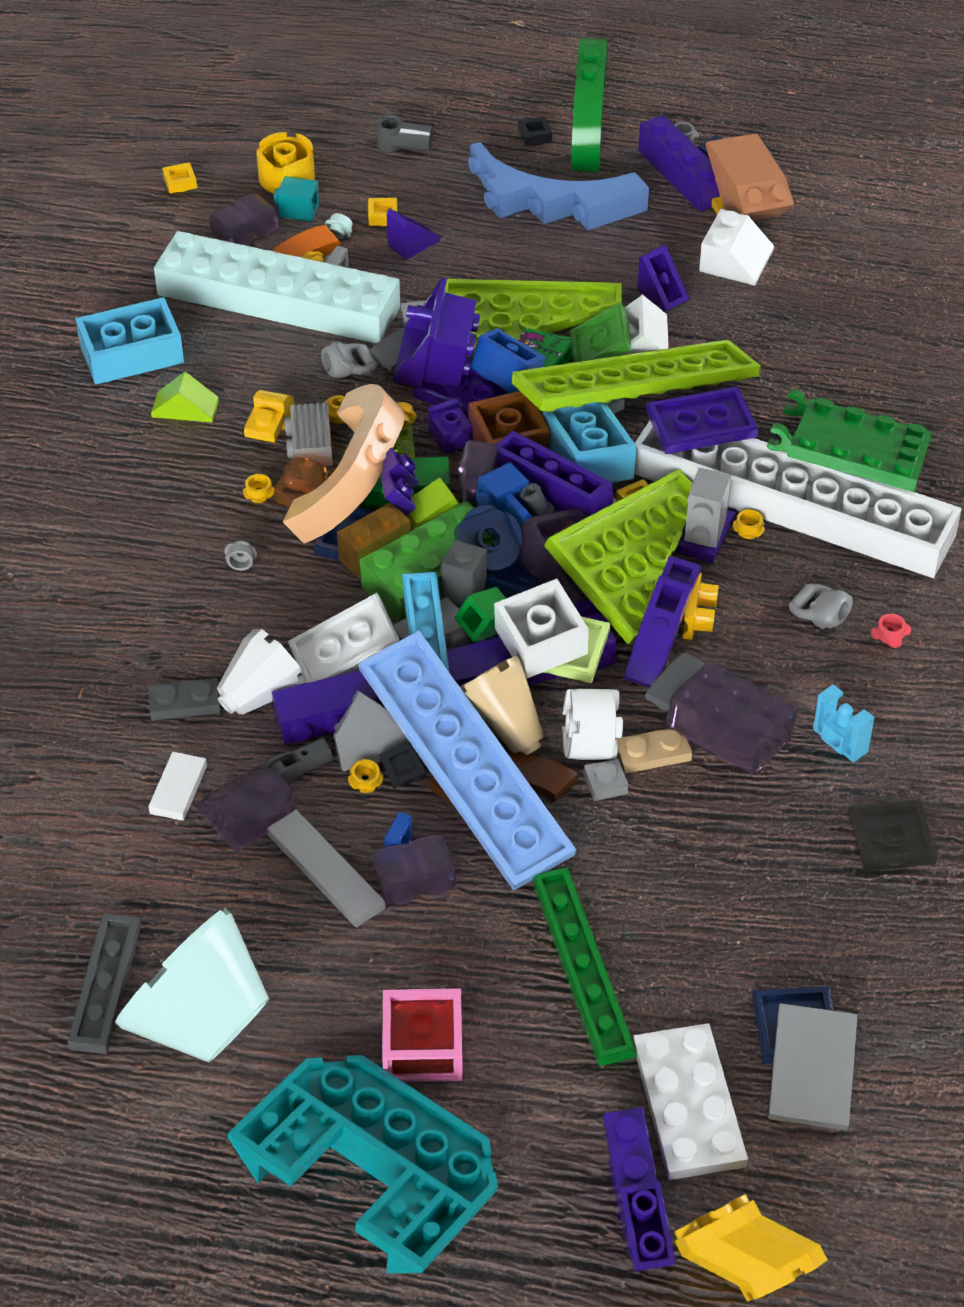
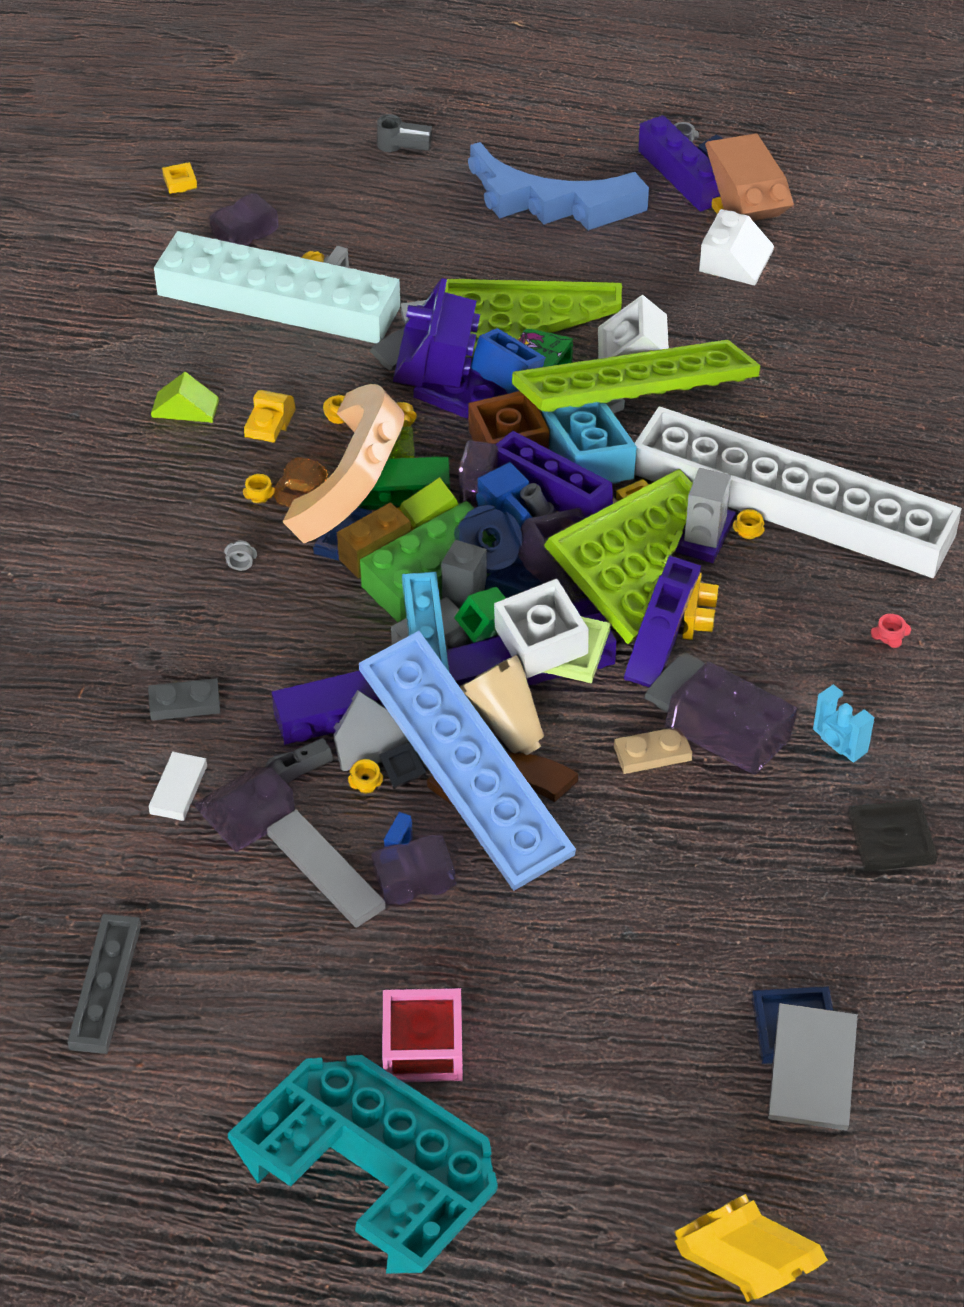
medium azure brick [75,297,184,385] -> none
light aqua cone [115,908,269,1062] -> none
white cone [217,629,306,715] -> none
yellow brick [256,132,315,193] -> none
orange slope [272,225,341,257] -> none
teal brick [274,177,319,222] -> none
light grey brick [285,402,333,469] -> none
white tile [288,593,401,683] -> none
light grey piece [321,341,378,379] -> none
light aqua plate [325,213,353,240] -> none
yellow plate [368,198,397,226] -> none
dark purple slope [382,448,419,516] -> none
dark purple slope [386,208,441,260] -> none
dark purple brick [427,398,473,454] -> none
black plate [518,117,552,146] -> none
green tile [532,867,636,1067] -> none
white brick [562,689,623,760] -> none
bright green tile [570,302,632,363] -> none
green arch [571,38,607,172] -> none
light grey plate [583,758,629,801] -> none
dark purple slope [602,1108,676,1272] -> none
white plate [633,1023,748,1180] -> none
dark purple slope [637,245,689,312] -> none
dark purple tile [646,386,759,454] -> none
green plate [767,389,932,492] -> none
light grey piece [789,584,853,629] -> none

